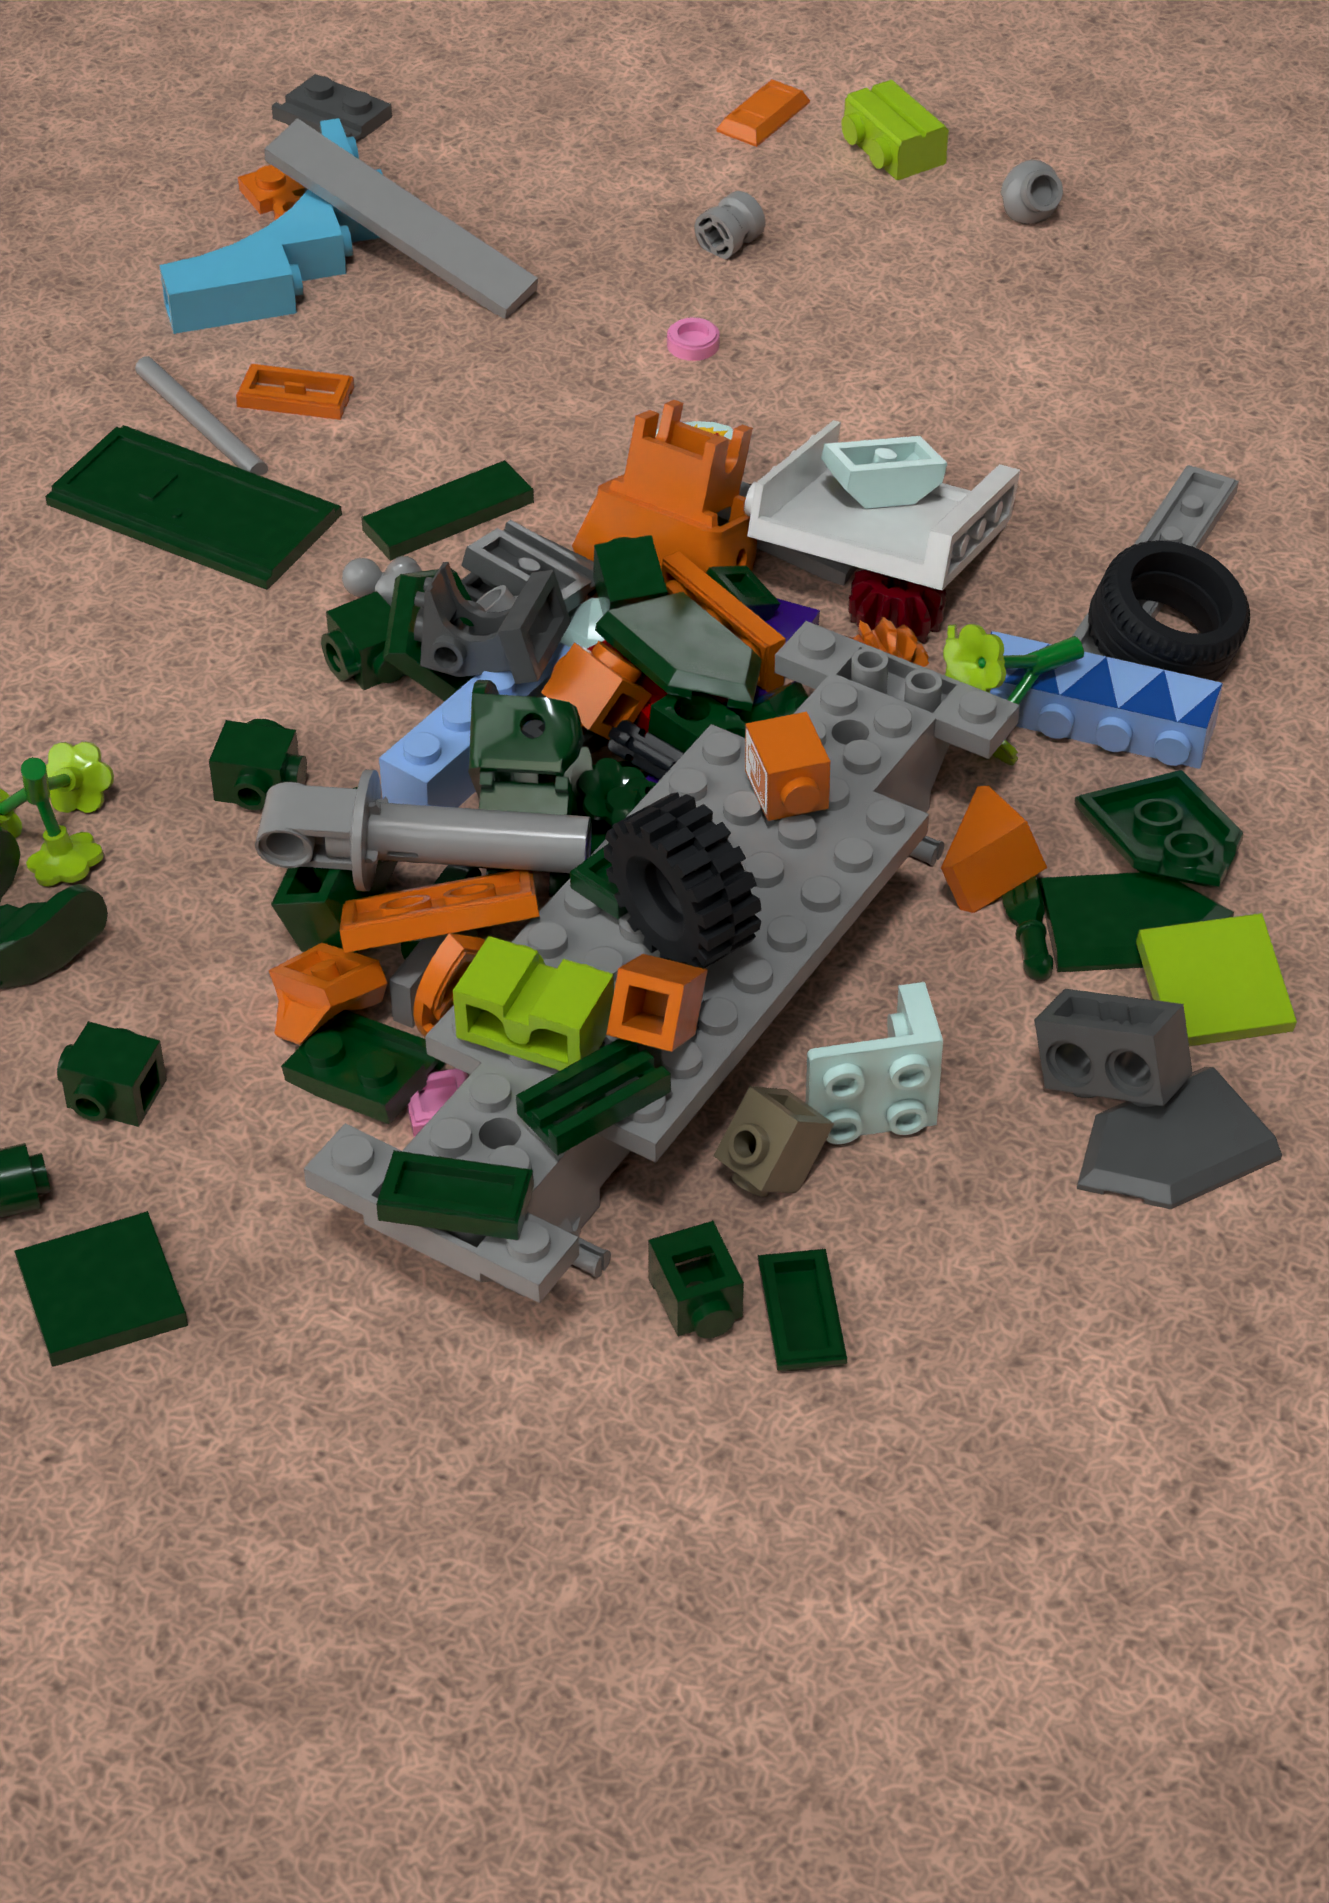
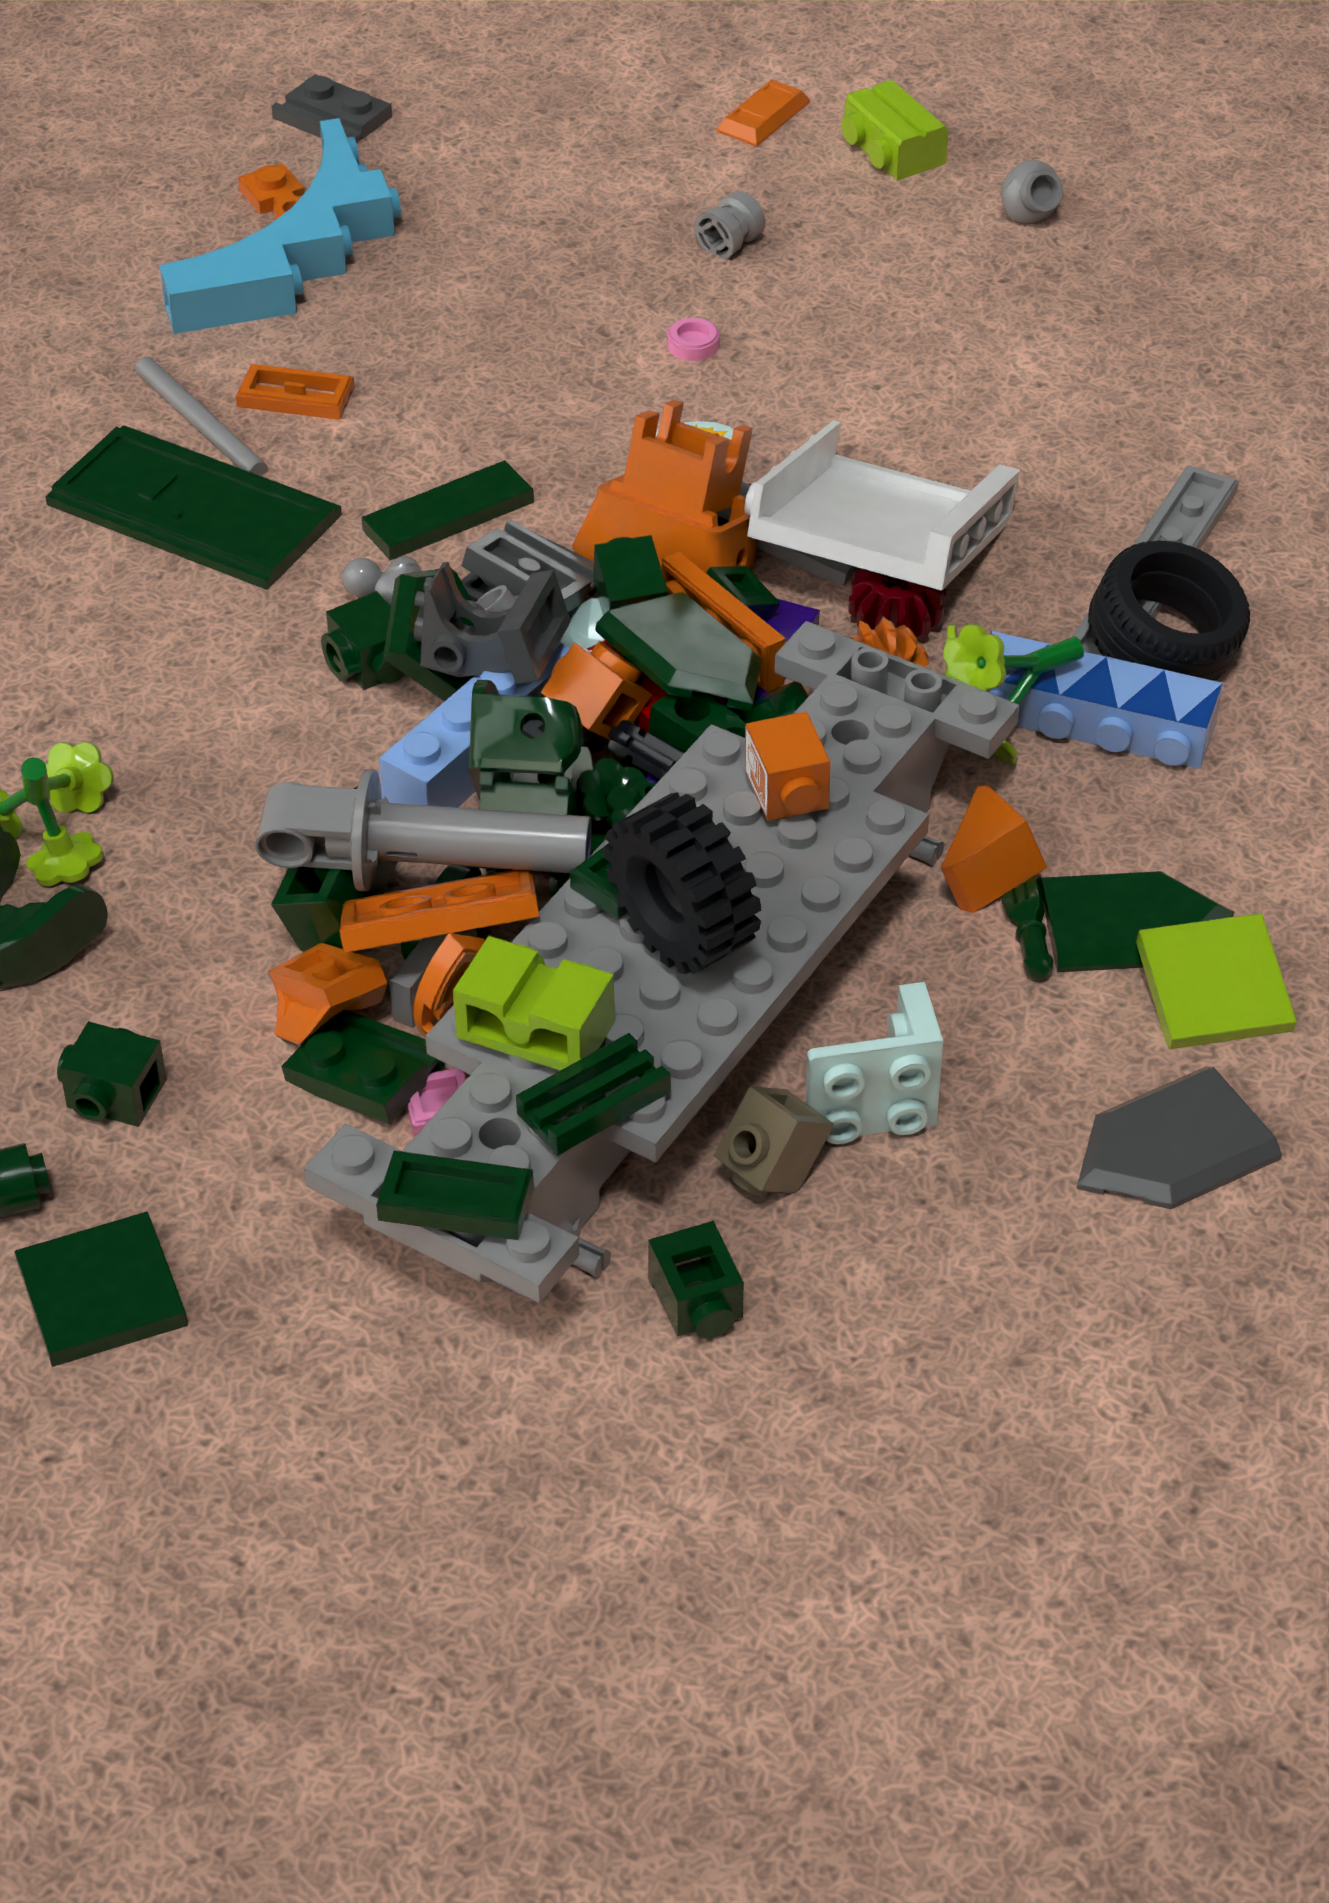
dark green brick [209,719,307,810] -> none
light grey tile [265,118,538,319] -> none
orange brick [606,954,708,1052] -> none
dark green tile [757,1249,847,1372] -> none
light aqua slope [821,436,947,509] -> none
dark grey brick [1034,989,1193,1107] -> none
dark green tile [1075,770,1243,888] -> none

